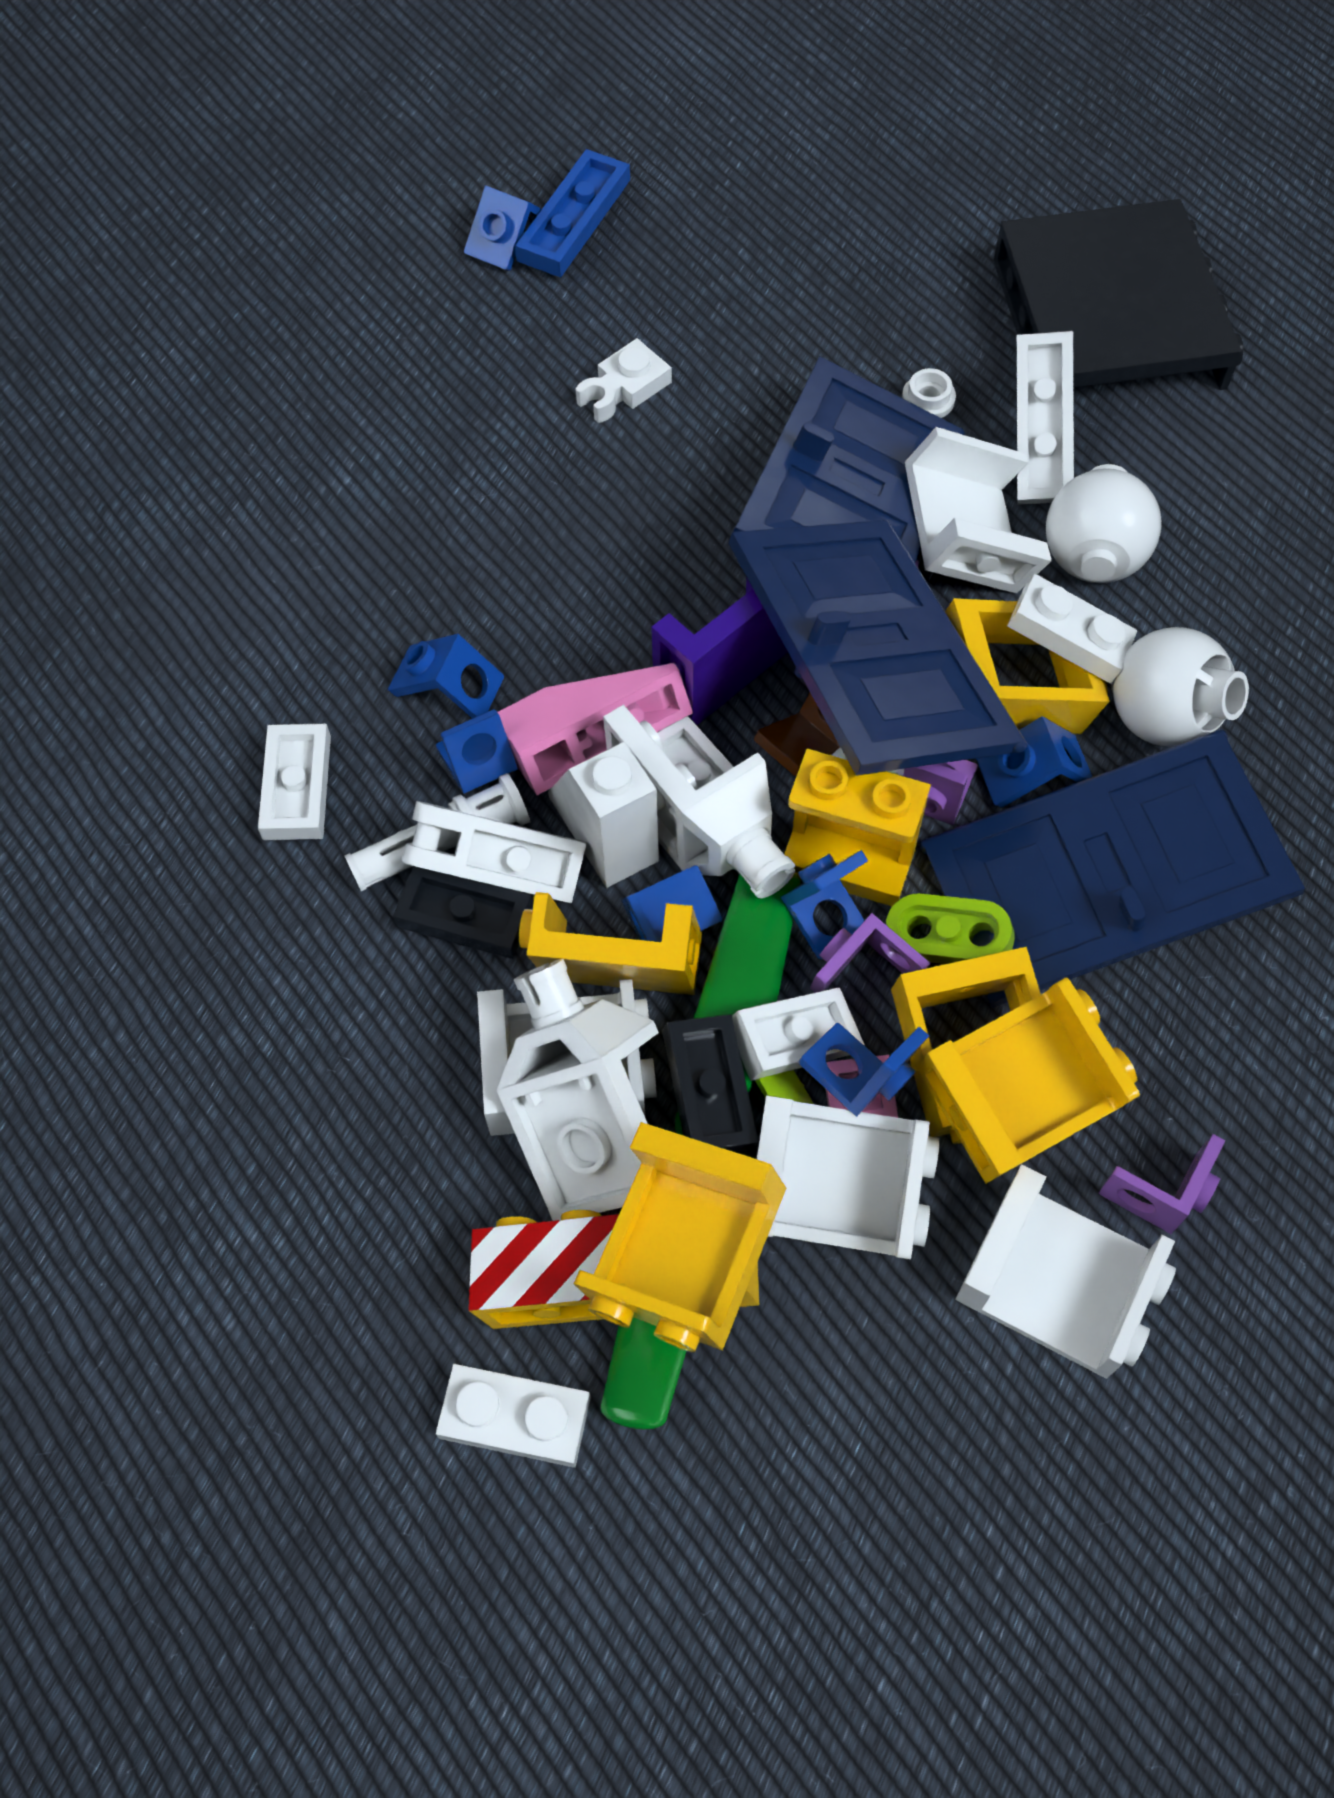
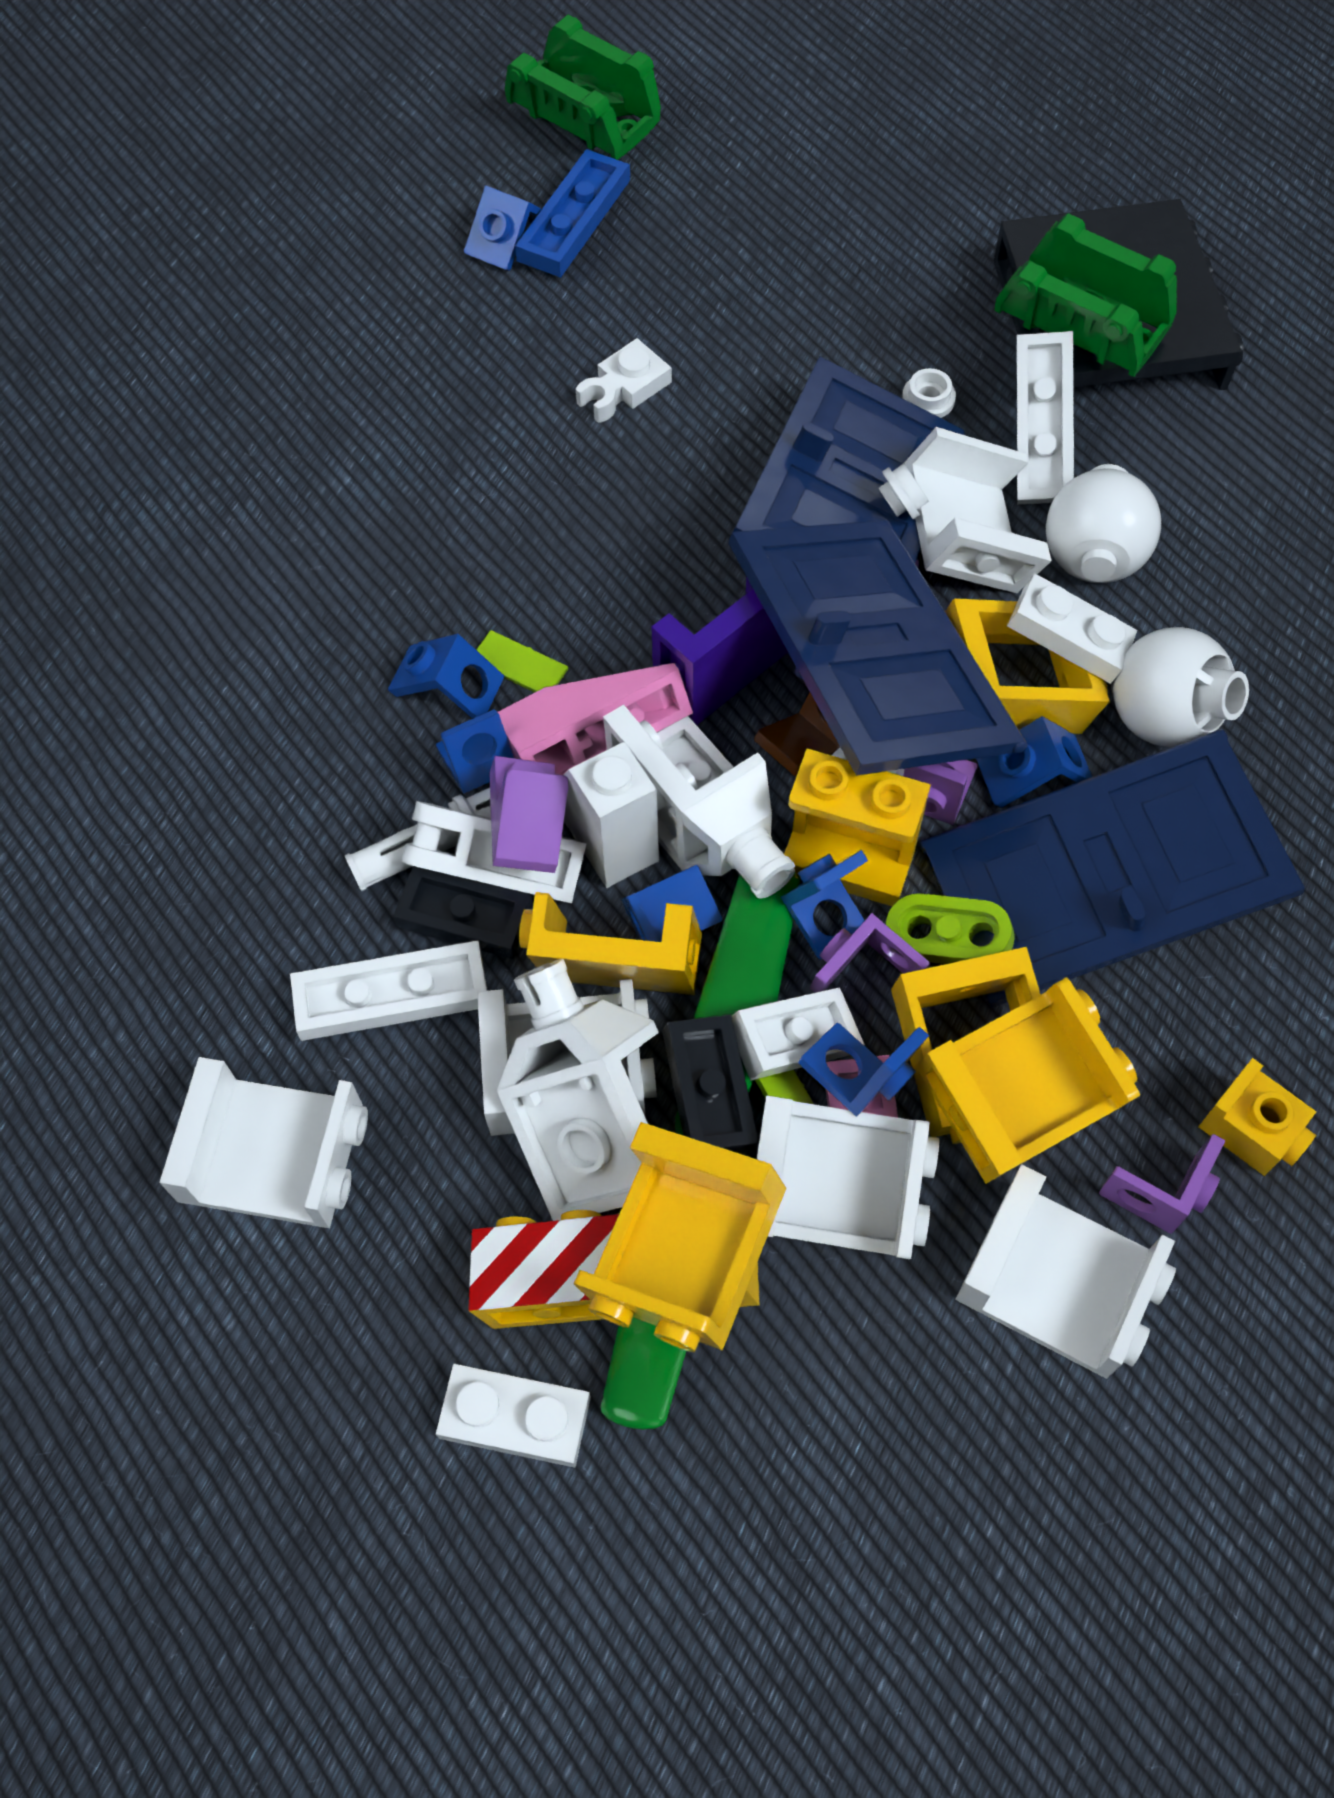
white plate [258,724,331,840] -> none
none -> white panel [159,1057,368,1228]
none -> white plate [290,940,487,1041]
none -> lime window [476,630,568,693]
none -> medium lavender slope [490,756,568,873]
none -> green piece [504,14,661,160]
none -> white plate [879,463,929,519]
none -> green piece [994,213,1177,377]
none -> yellow brick [1198,1058,1316,1176]

